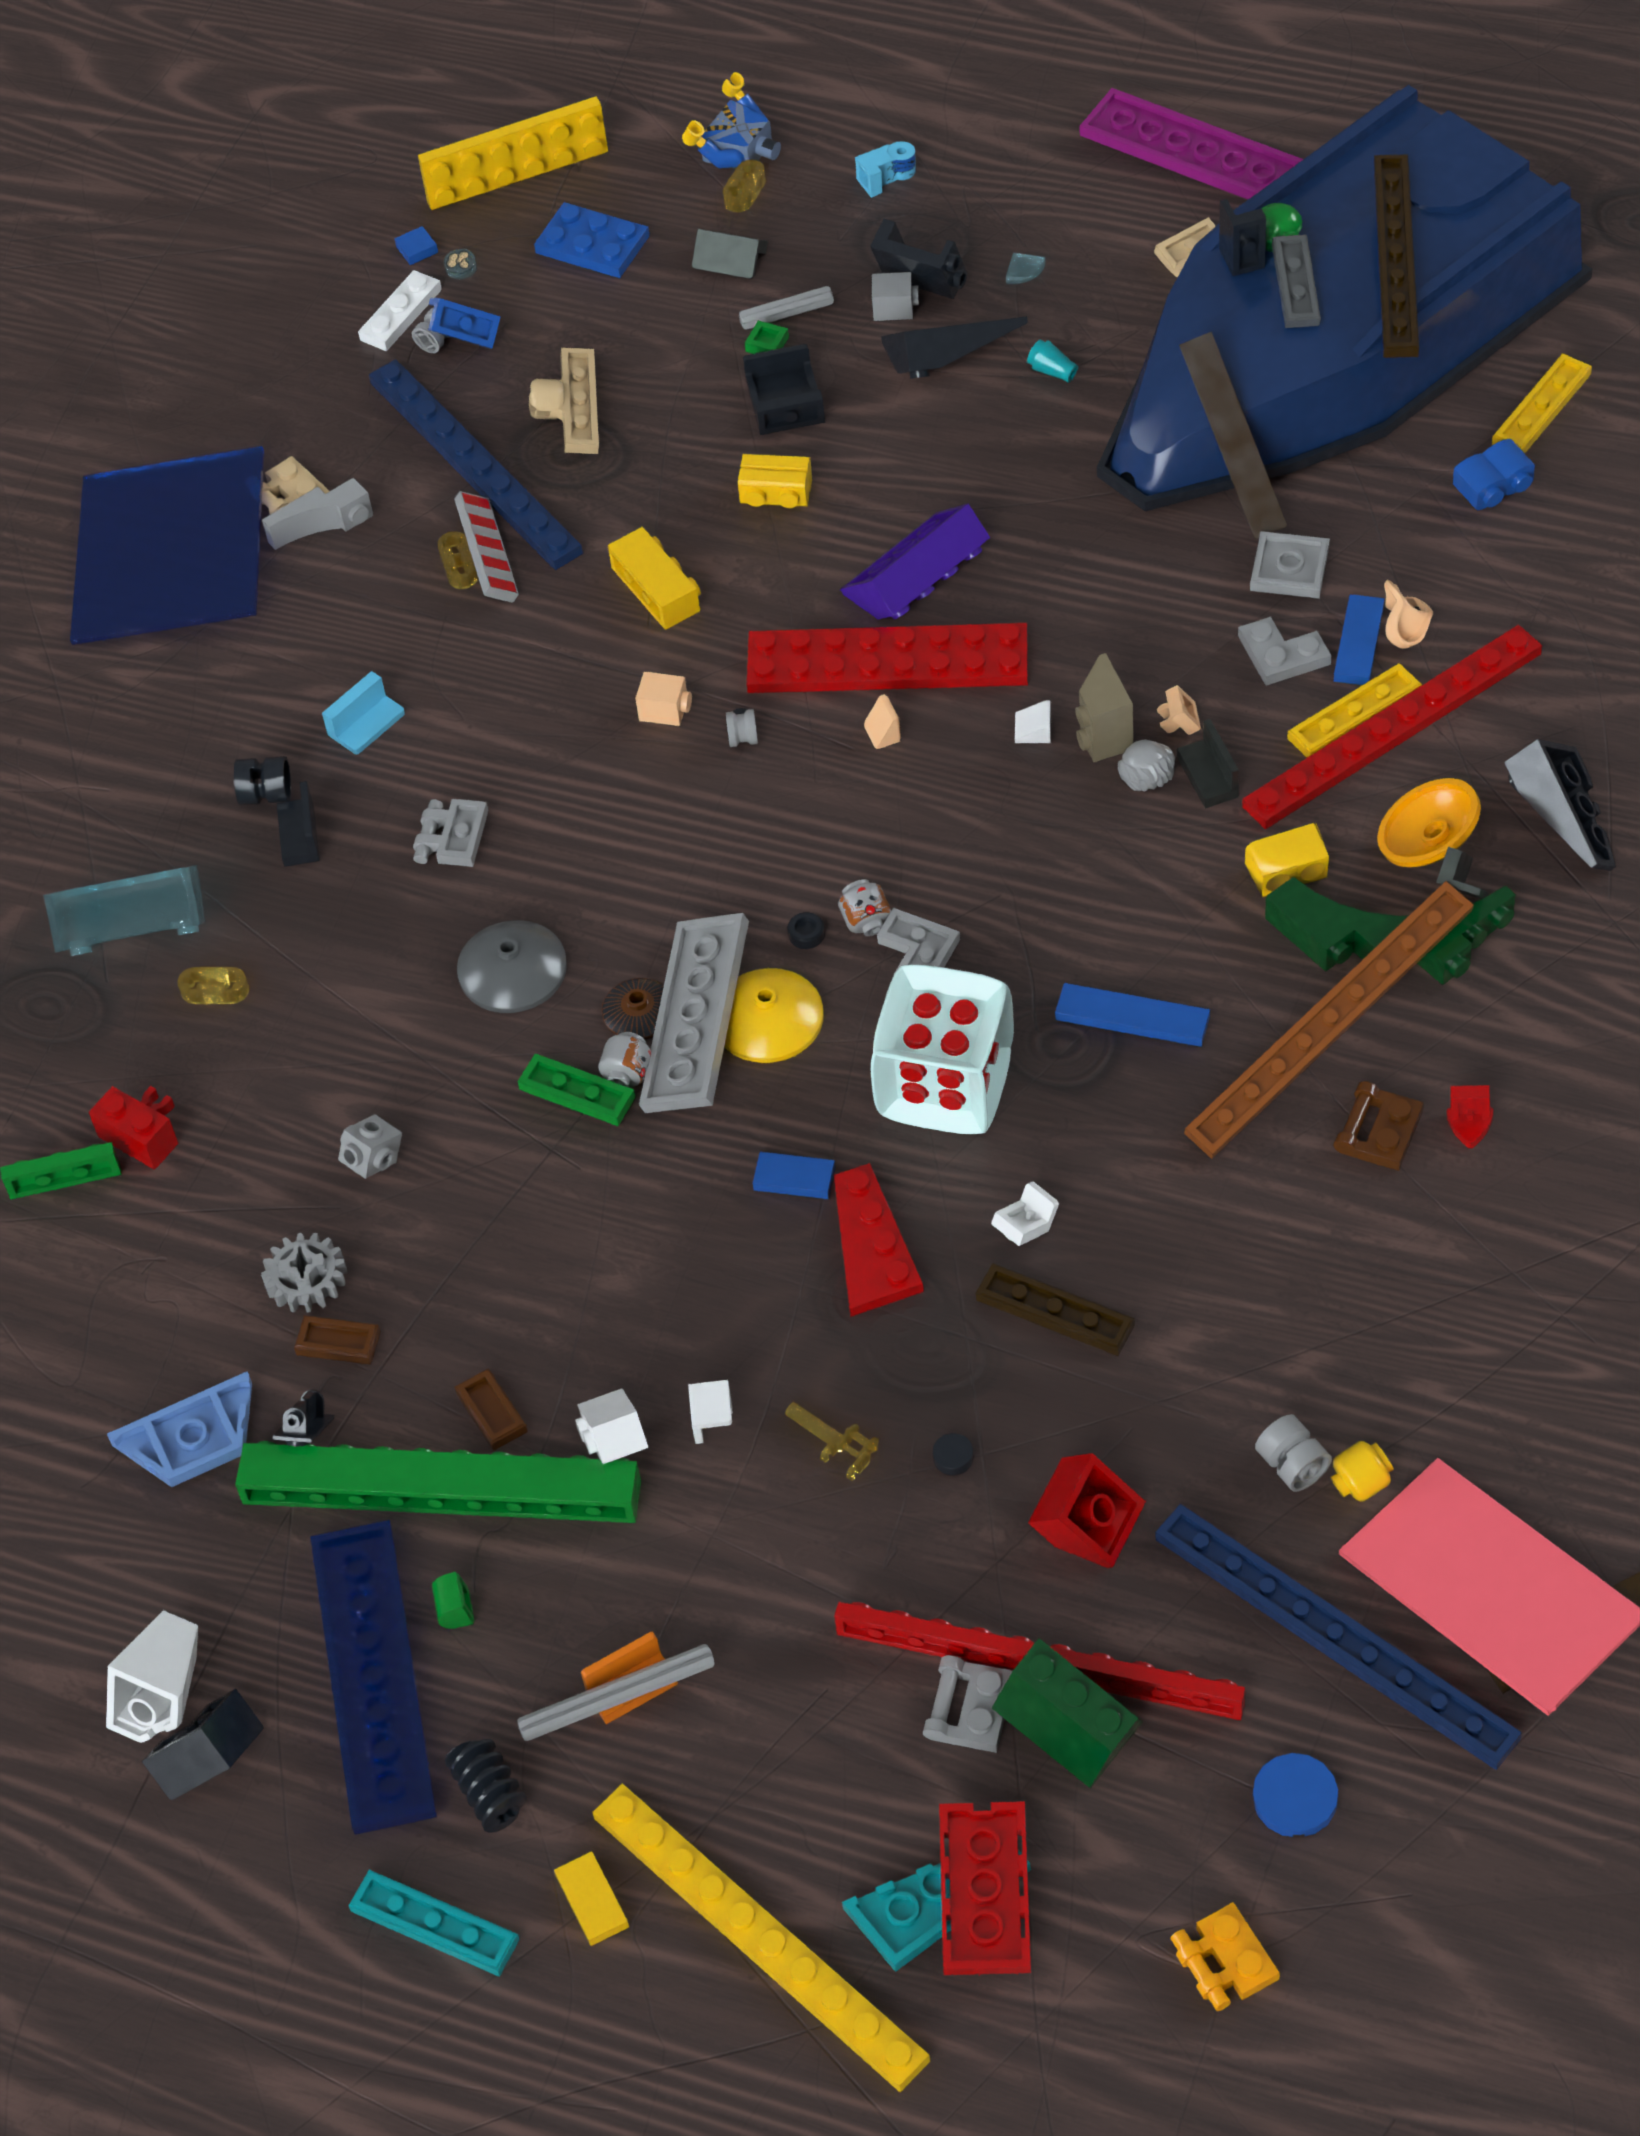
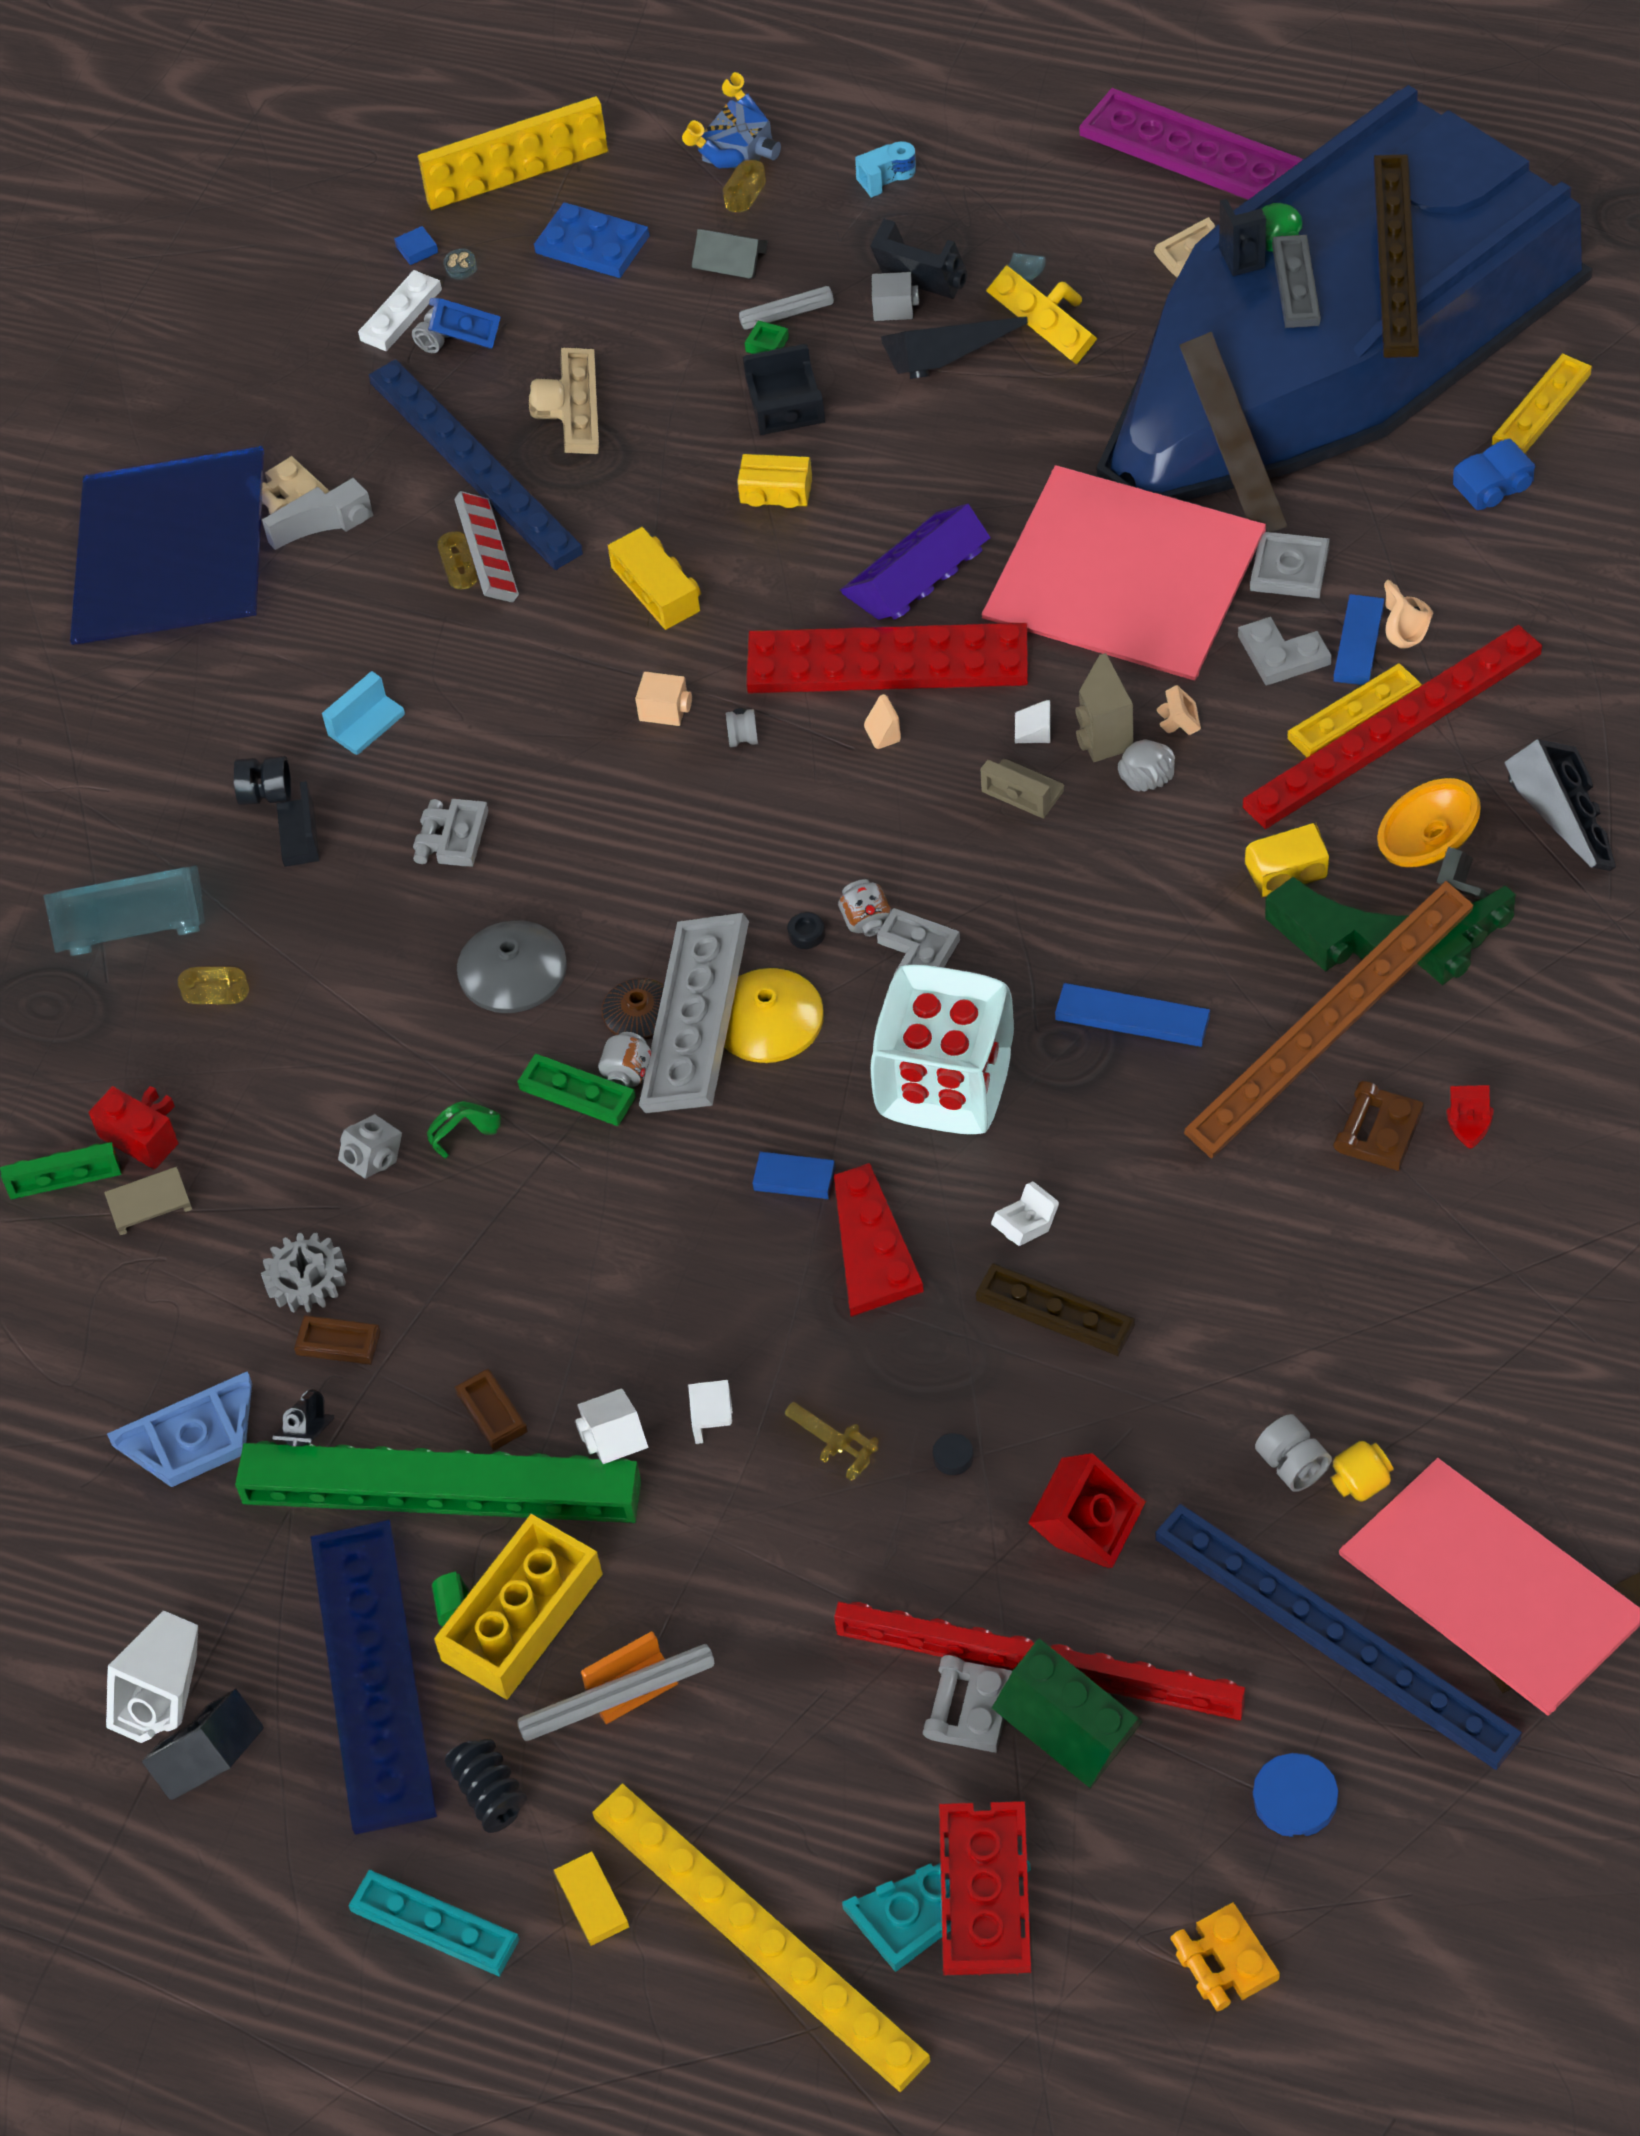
teal cone [1027,339,1079,383] -> none
pearl dark grey panel [1177,719,1239,809] -> none
none -> dark tan hinge [104,1166,192,1235]
none -> green piece [427,1101,501,1158]
none -> yellow brick [434,1514,603,1700]
none -> dark tan panel [980,759,1064,819]
none -> coral piece [982,465,1266,681]
none -> yellow plate [986,265,1098,365]

